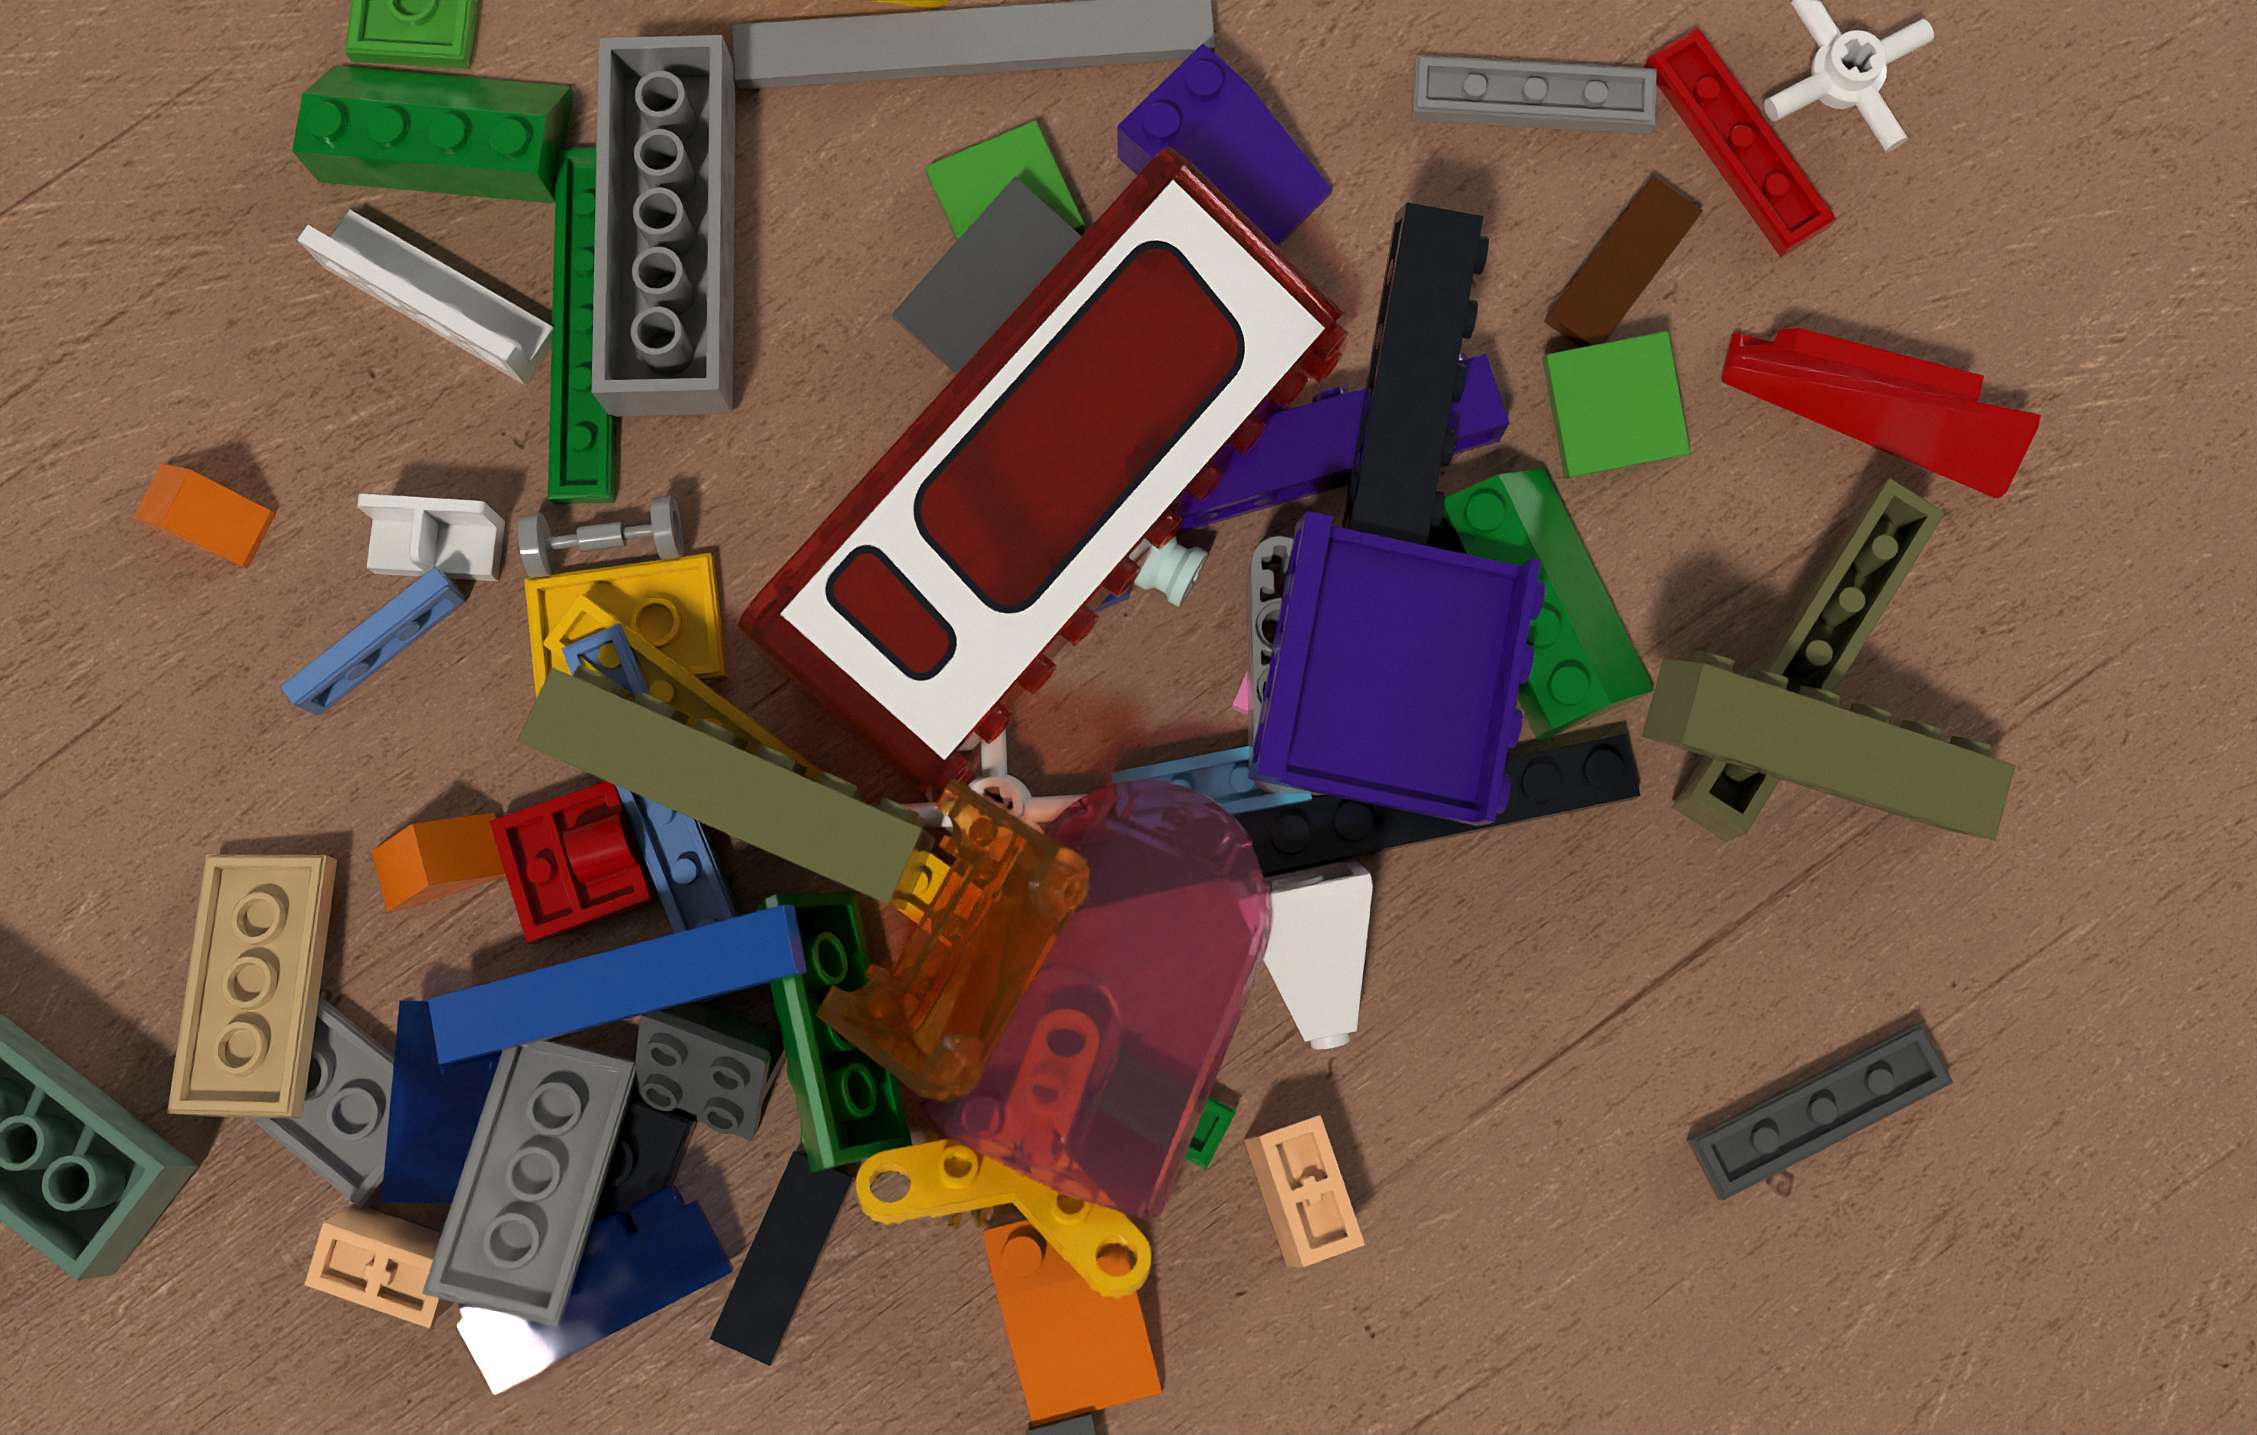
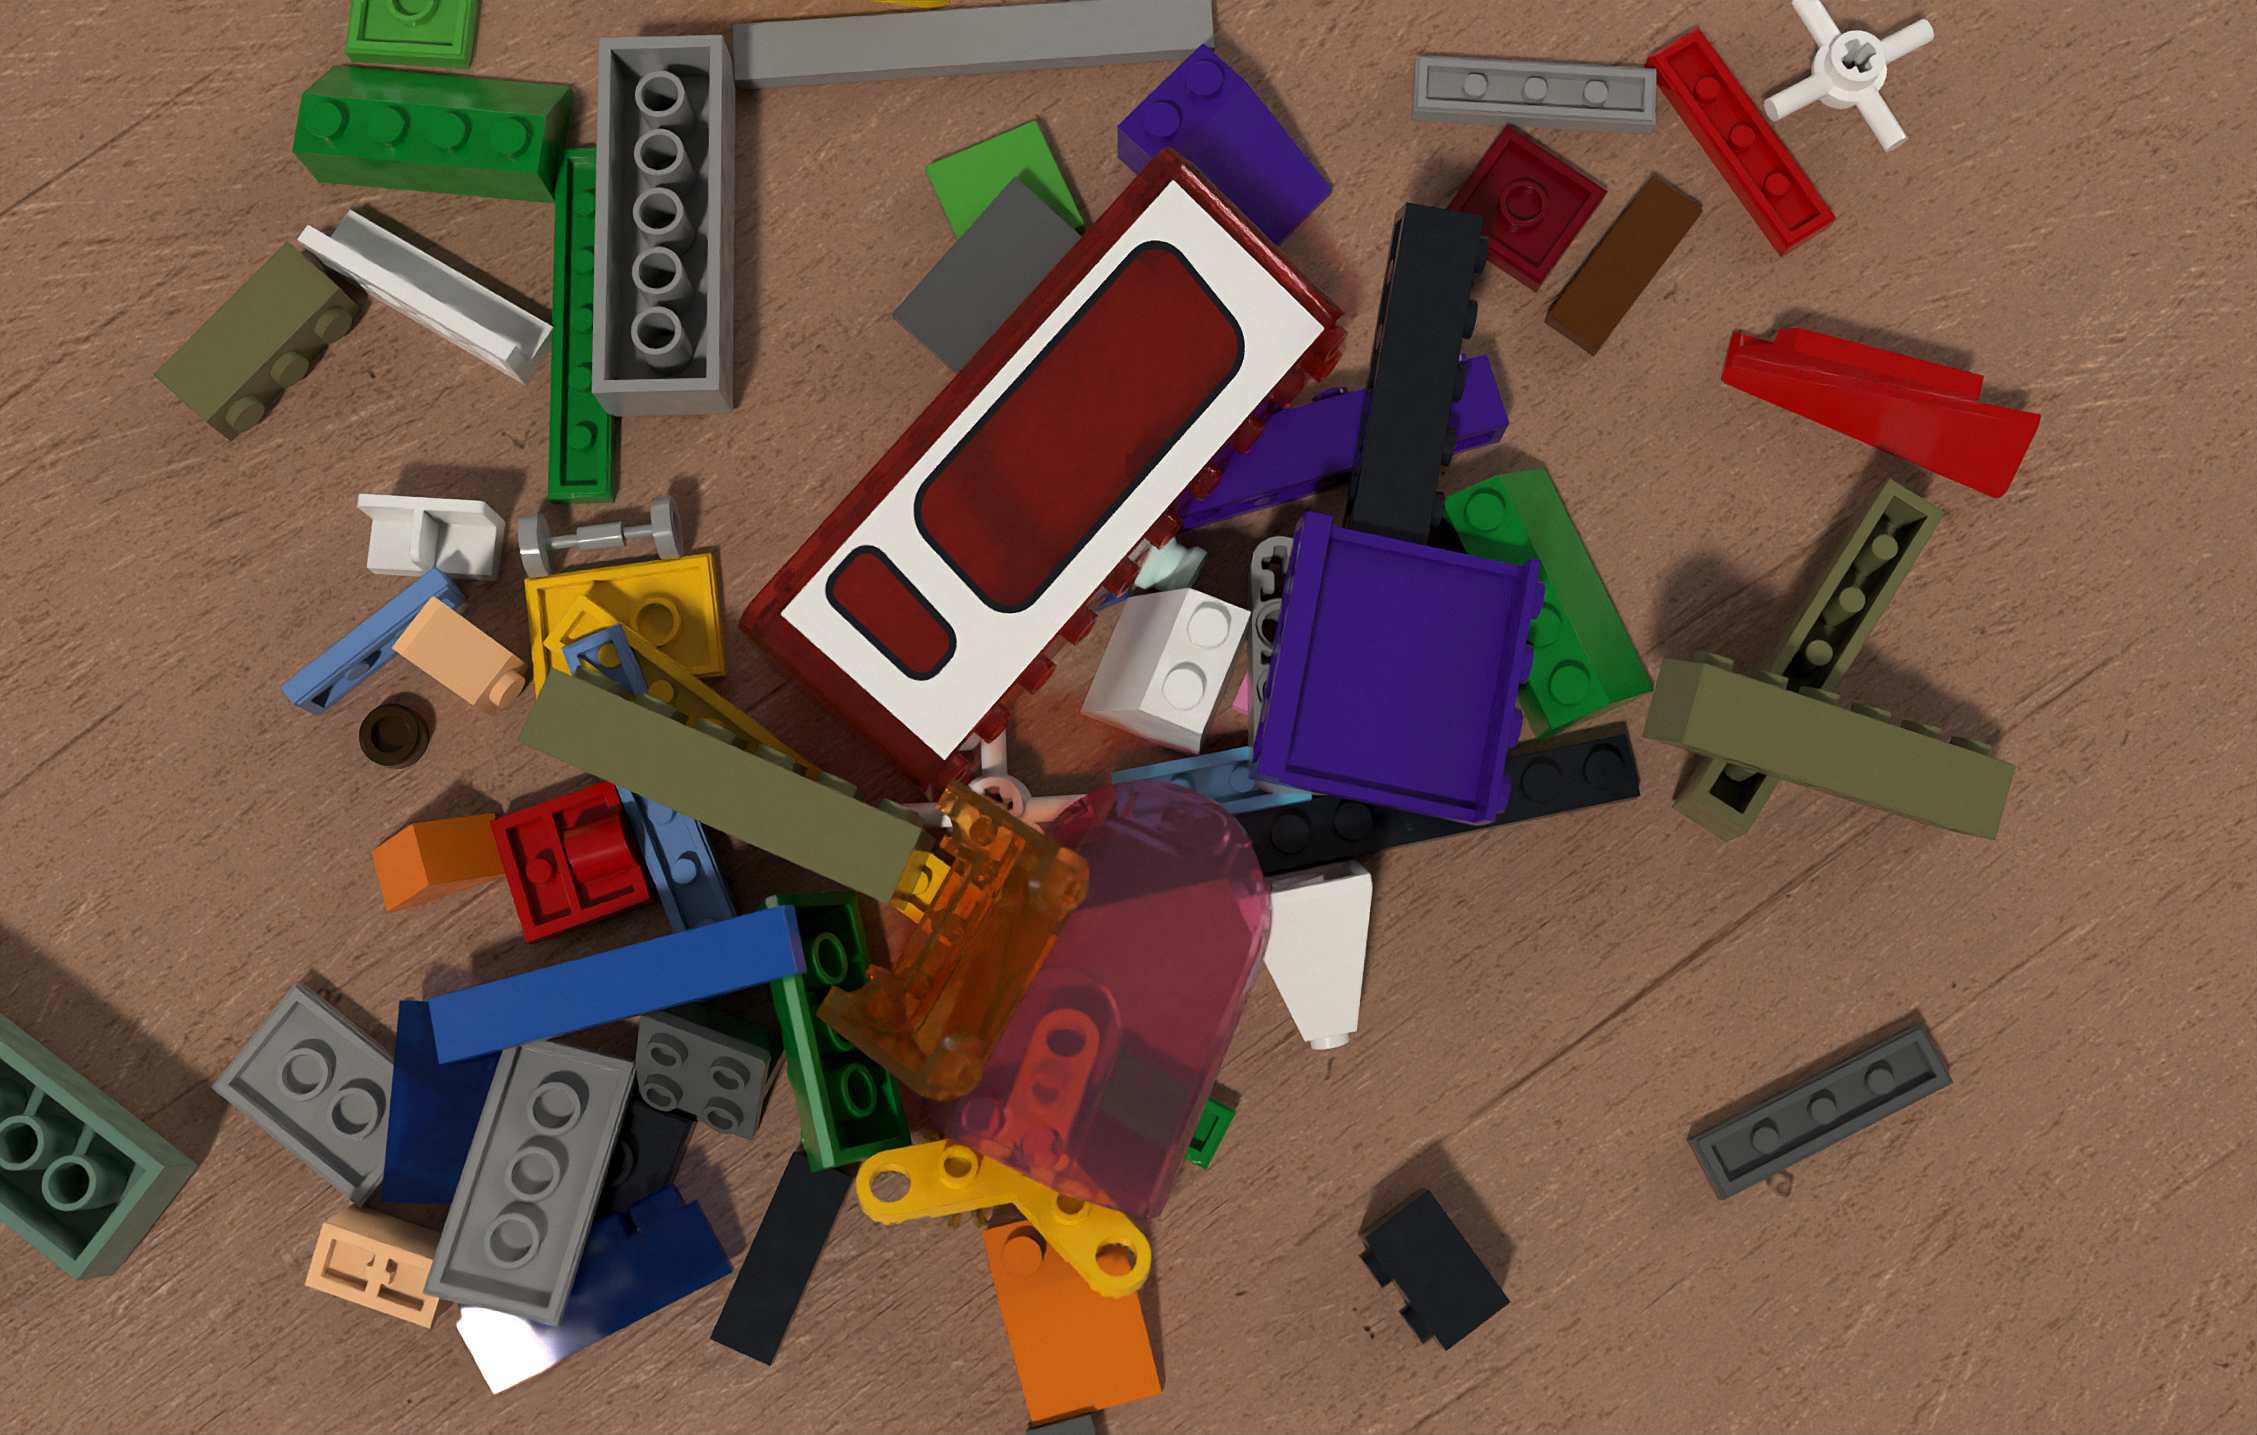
orange slope [133,463,276,569] -> none
tan tile [167,854,337,1119] -> none
light nougat hinge [1244,1115,1365,1267] -> none
bright green tile [1542,331,1691,479] -> none
none -> olive brick [153,241,361,441]
none -> dark brown tile [359,703,429,769]
none -> light nougat slope [391,596,530,717]
none -> white slope [1080,588,1251,757]
none -> black brick [1358,1188,1511,1351]
none -> dark red tile [1446,126,1608,293]

